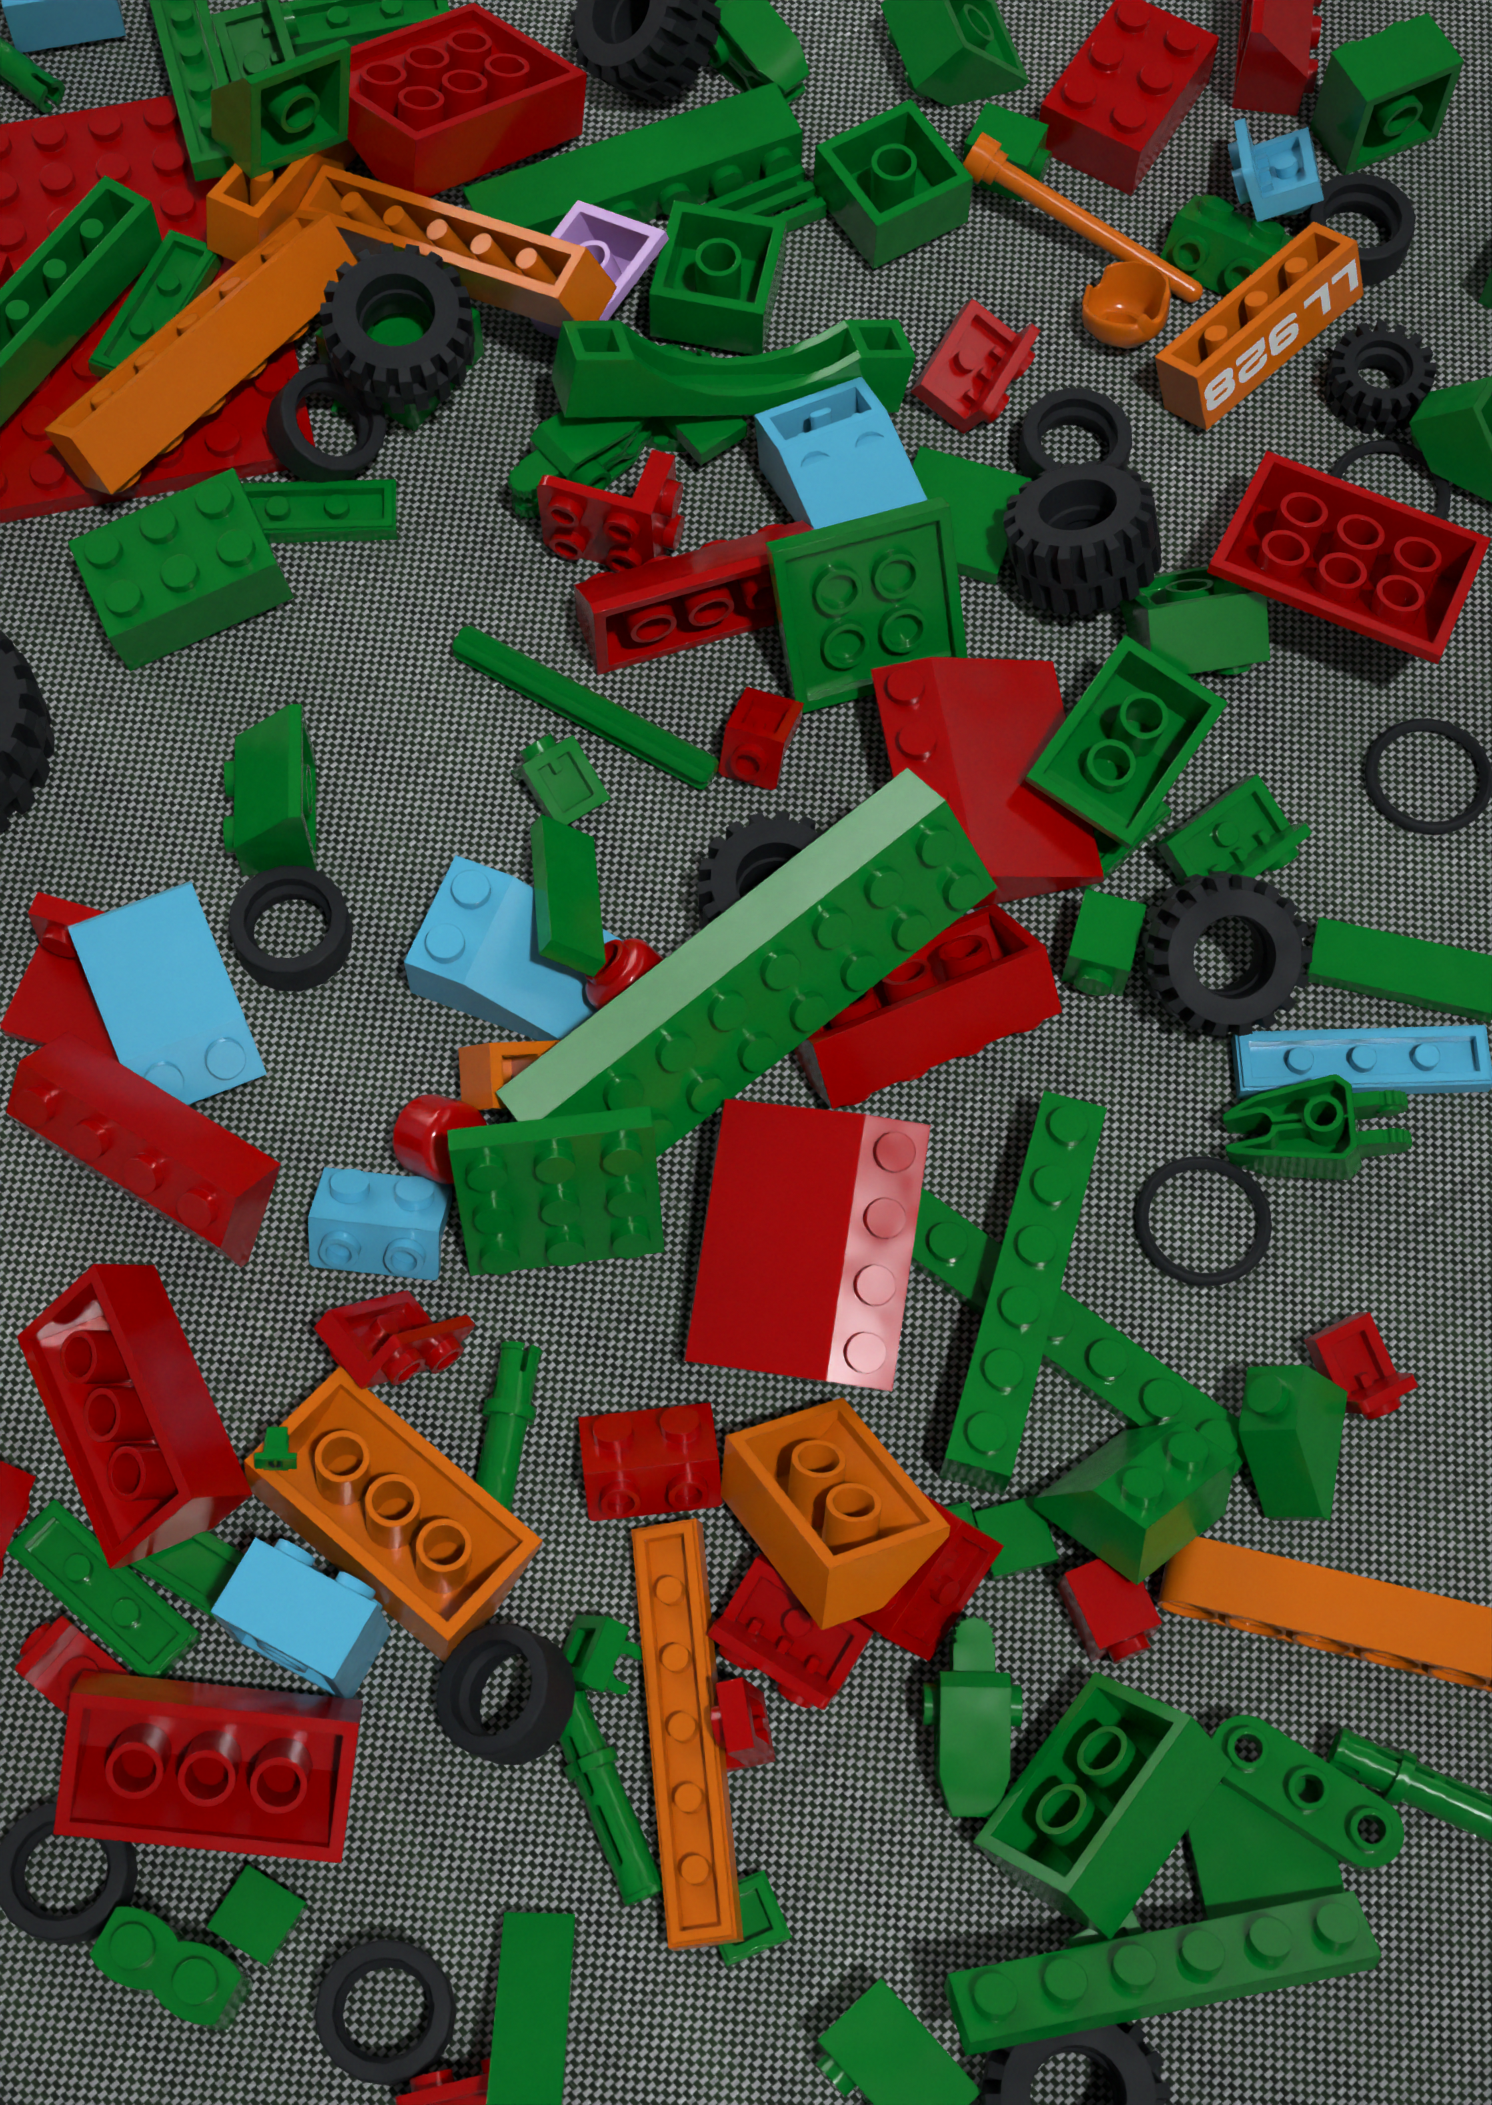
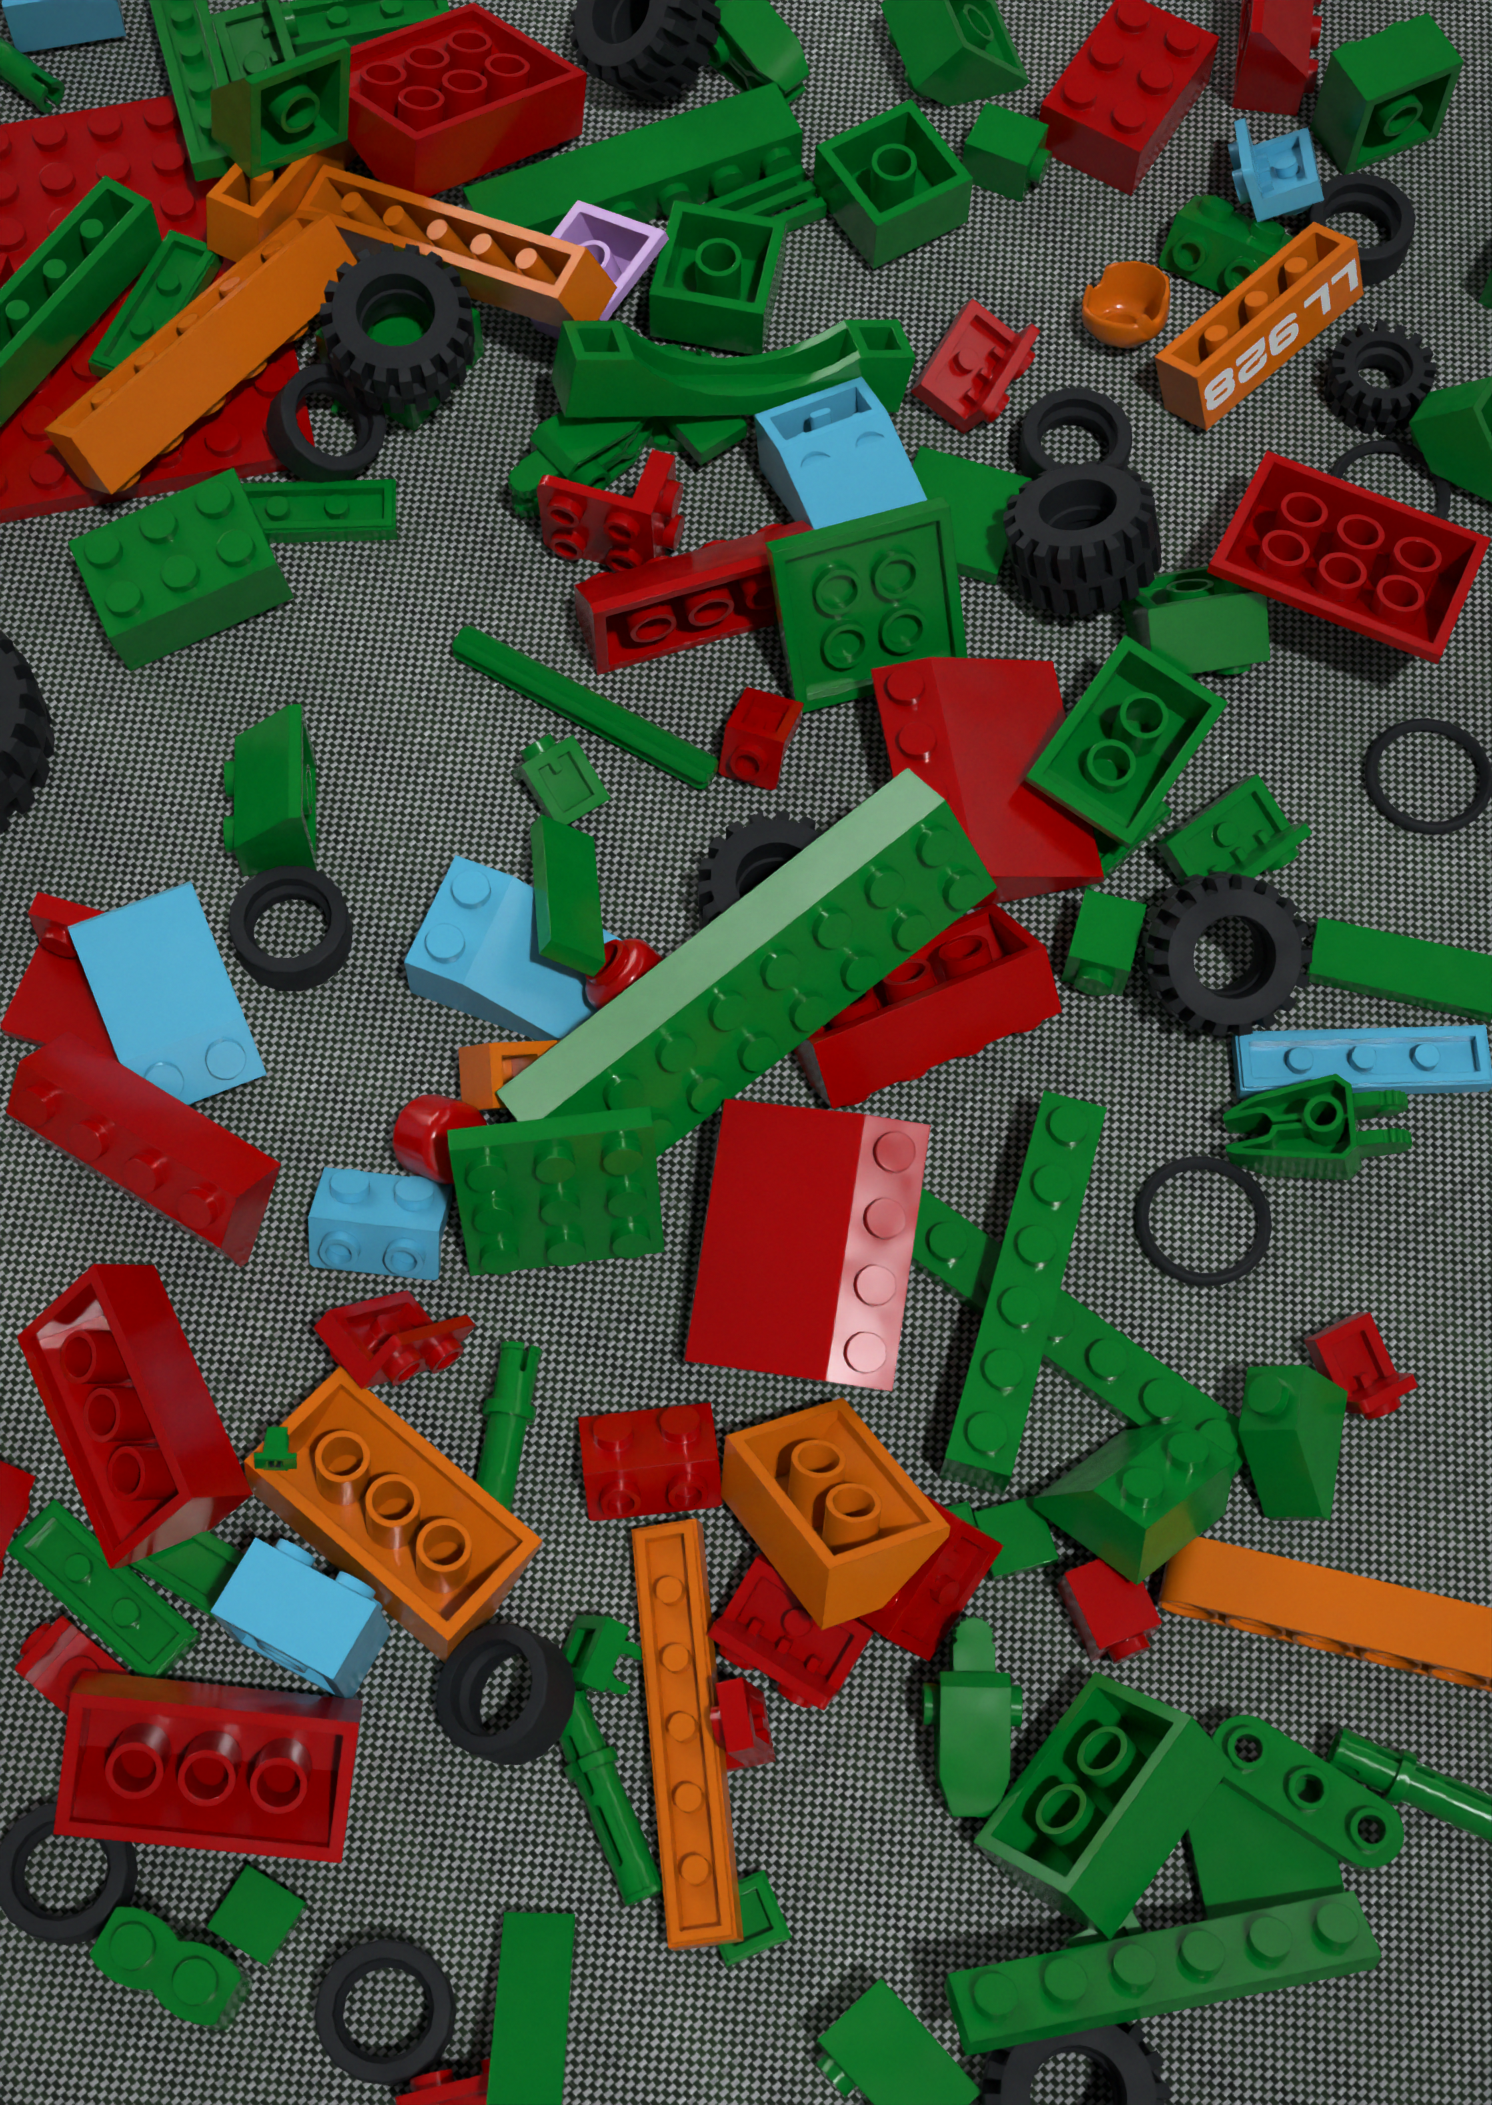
orange piece [963,132,1203,303] -> none

